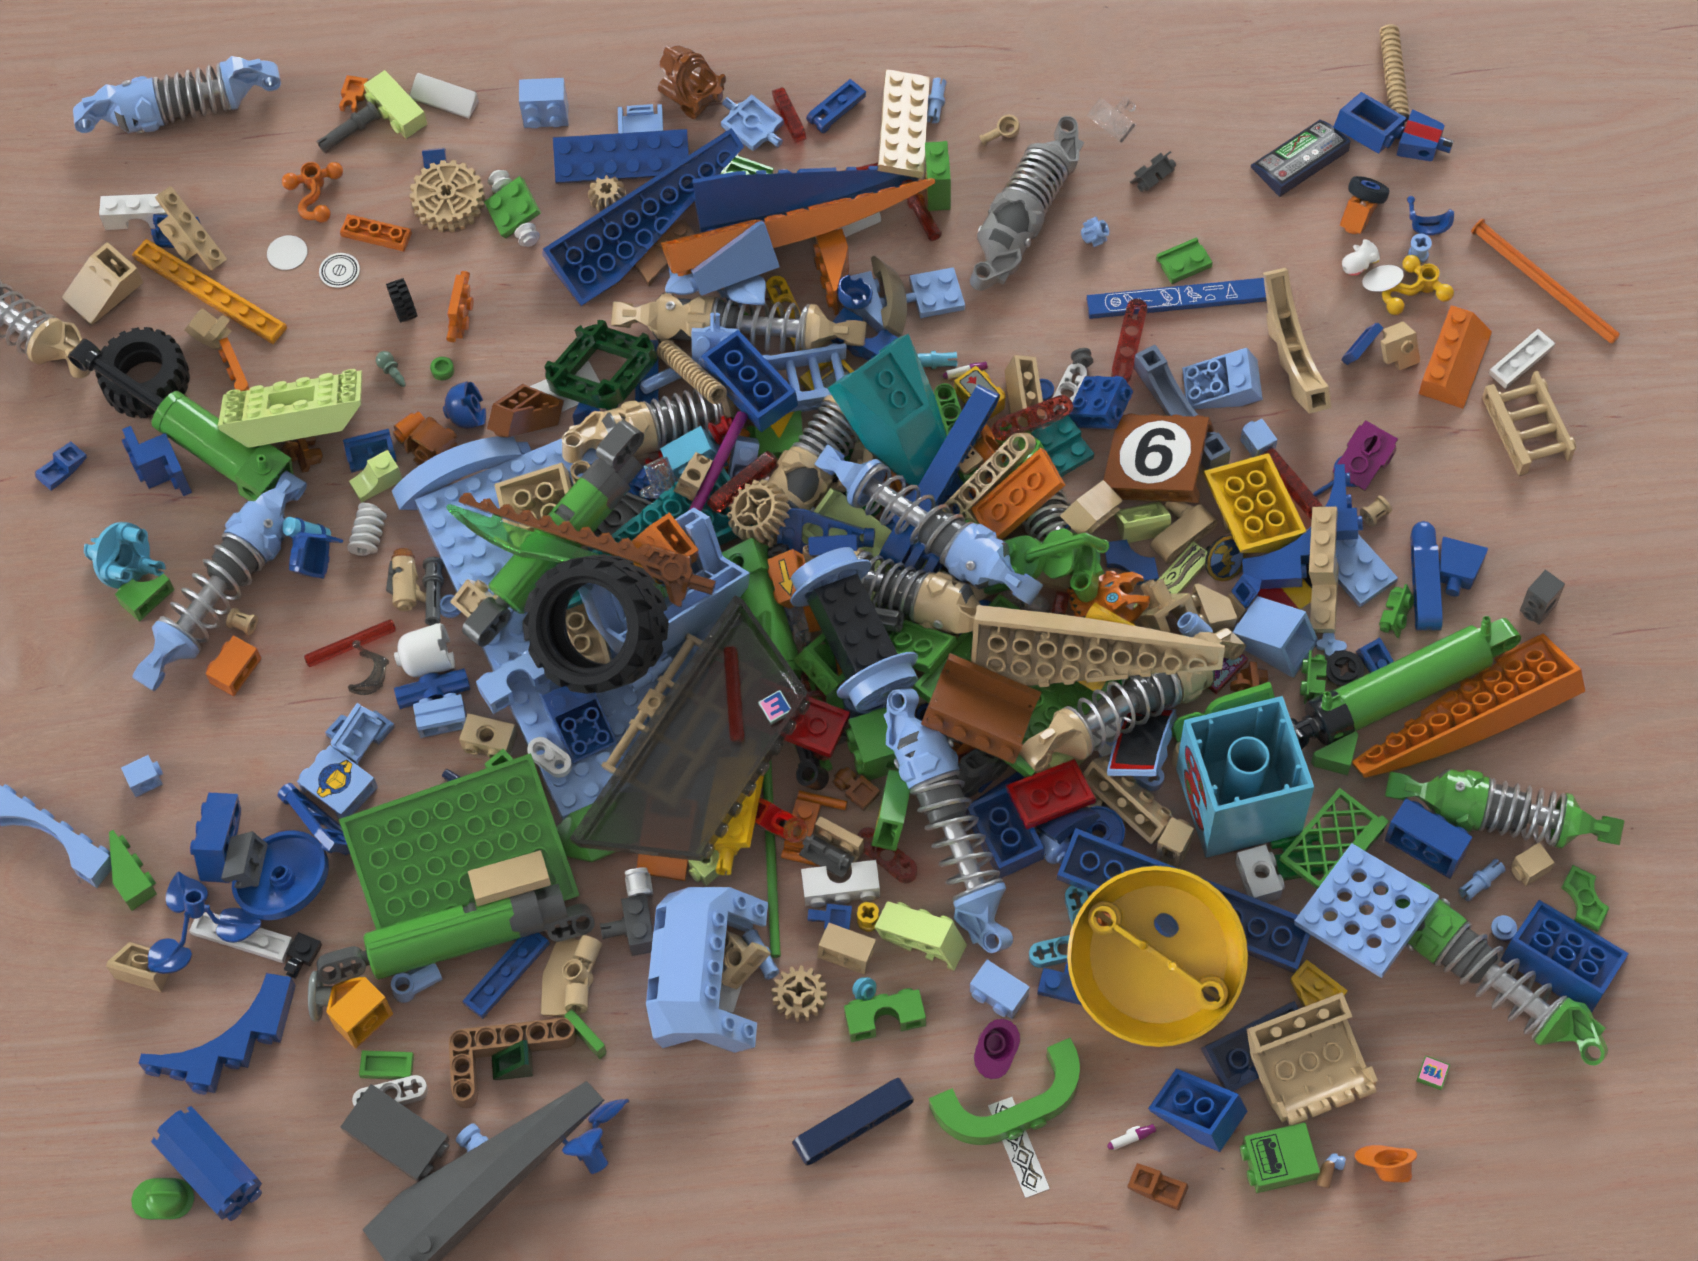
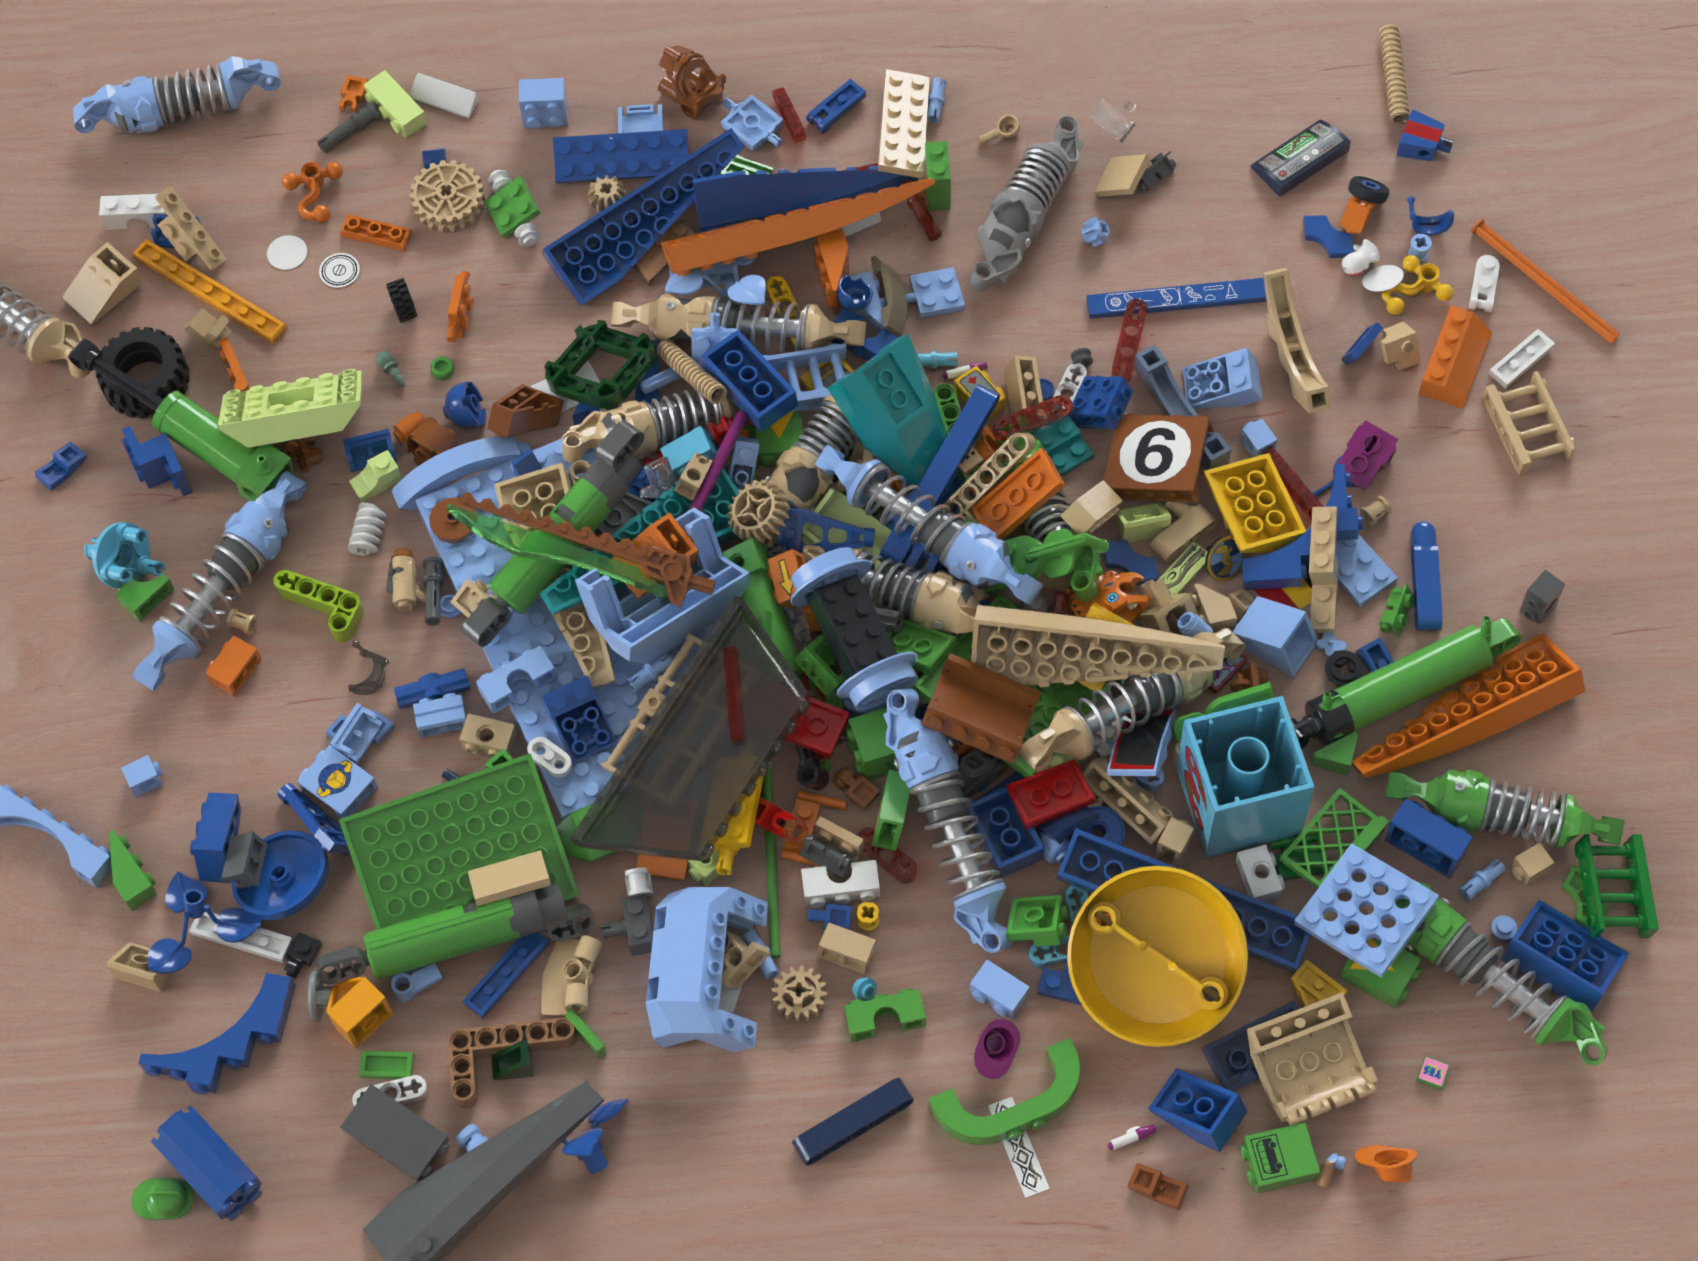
blue piece [282,517,343,579] -> none
clear red axle [304,619,396,667] -> none
white cylinder [394,623,455,677] -> none
black tyre [523,554,669,694] -> none
medium blue slope [689,220,780,296] -> none
clear red beam [707,451,778,513] -> none
tile [758,690,793,725] -> none
blue slope [808,534,859,556] -> none
yellowish green wedge [875,901,967,971] -> none
blue piece [1154,913,1179,937] -> none
bright green plate [1156,237,1213,284] -> none
blue slope [1231,574,1262,608] -> none
bright green hinge [1300,650,1327,705] -> none
blue window [1333,92,1406,154] -> none
blue torso [1439,536,1488,597] -> none
none -> lime beam [273,570,364,642]
none -> dark orange plate [429,497,478,543]
none -> blue slope [512,449,542,477]
none -> bright green plate [1006,895,1070,947]
none -> tan tile [1094,154,1150,197]
none -> blue tile [1303,215,1353,258]
none -> bright green brick [1340,938,1422,1008]
none -> white plate [1468,255,1500,313]
none -> green fence [1574,834,1659,938]

